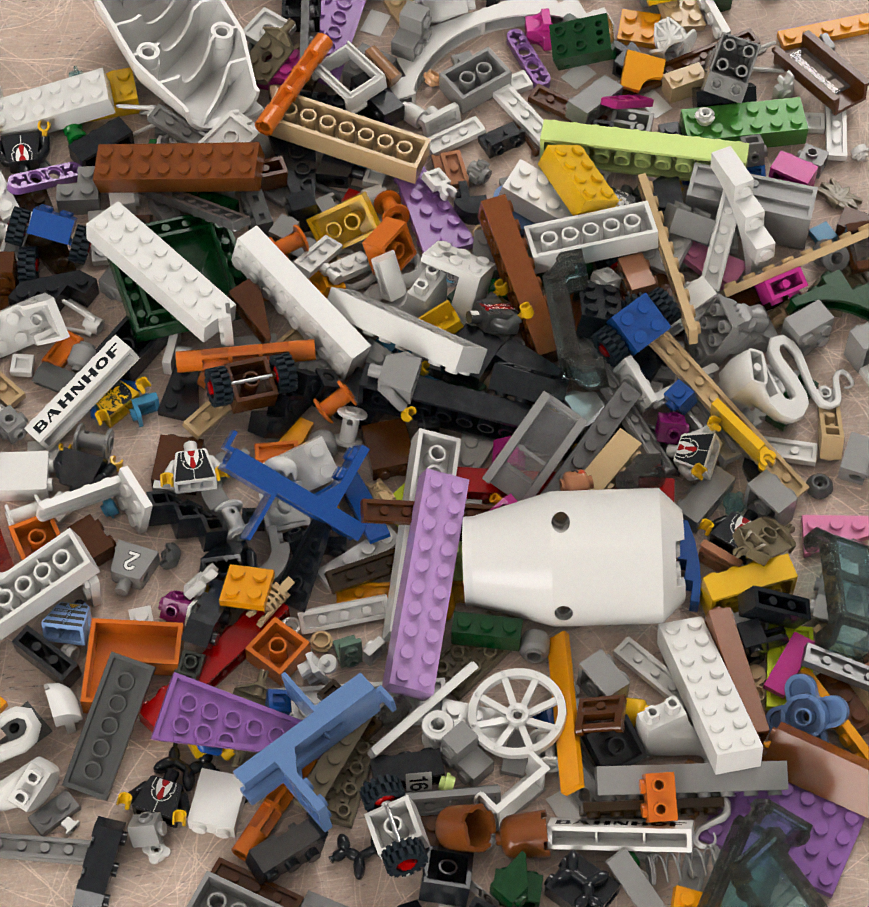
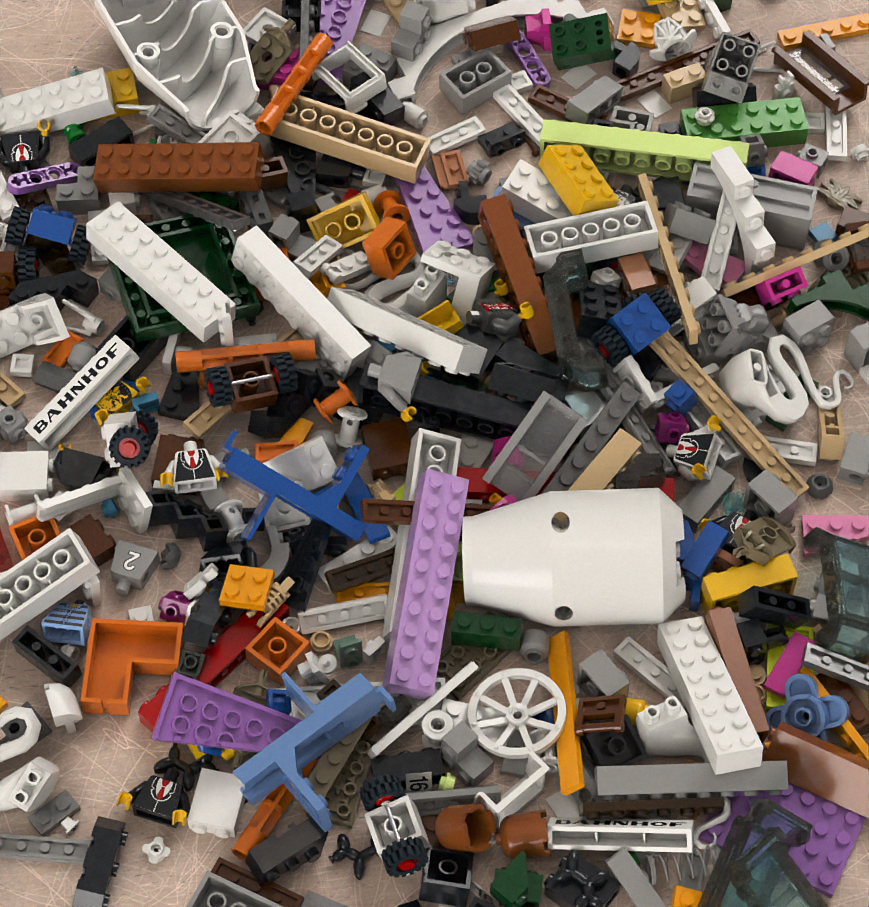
dark grey plate [62,651,156,801] -> none
light grey hose [73,423,114,459] -> none
light grey brick [127,812,167,848] -> none
reddish brown slope [227,278,271,344] -> none
white hair [264,456,297,482] -> none
orange hose [269,225,309,255] -> none
medium nougat brick [364,45,402,89] -> none
white brick [371,250,407,302] -> none
white tile [421,102,461,138] -> none
white plate [421,167,457,201] -> none
light nougat plate [423,69,439,87] -> none
nougat head [559,469,594,491] -> none
dark pink tile [600,94,654,109] -> none
light orange tile [620,49,666,93] -> none
orange brick [639,772,678,823] -> none
yellow tile [710,398,776,473] -> none
none -> brick [101,409,159,468]
none -> reddish brown brick [462,15,521,51]
none -> blue brick [681,520,730,582]

